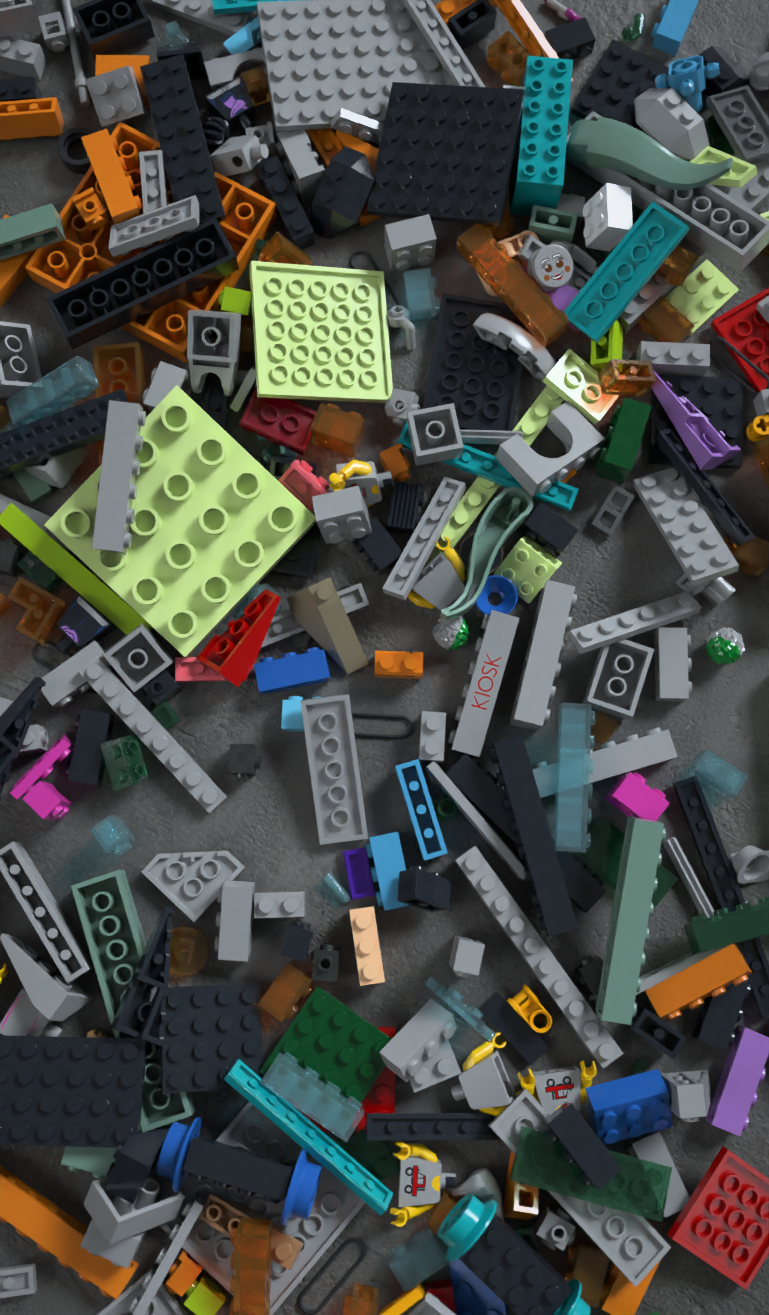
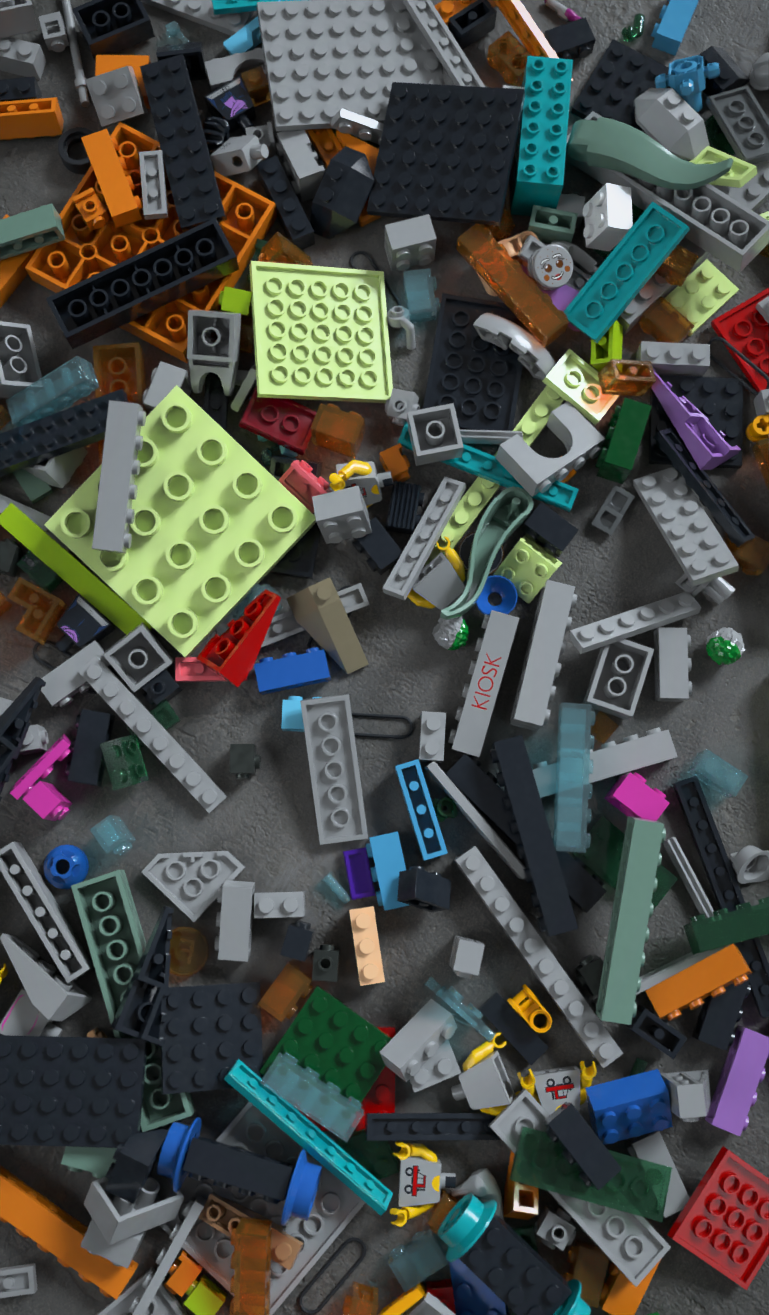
light grey plate [108,195,199,257] -> none
orange brick [375,651,423,680] -> none
none -> blue piece [43,845,89,889]

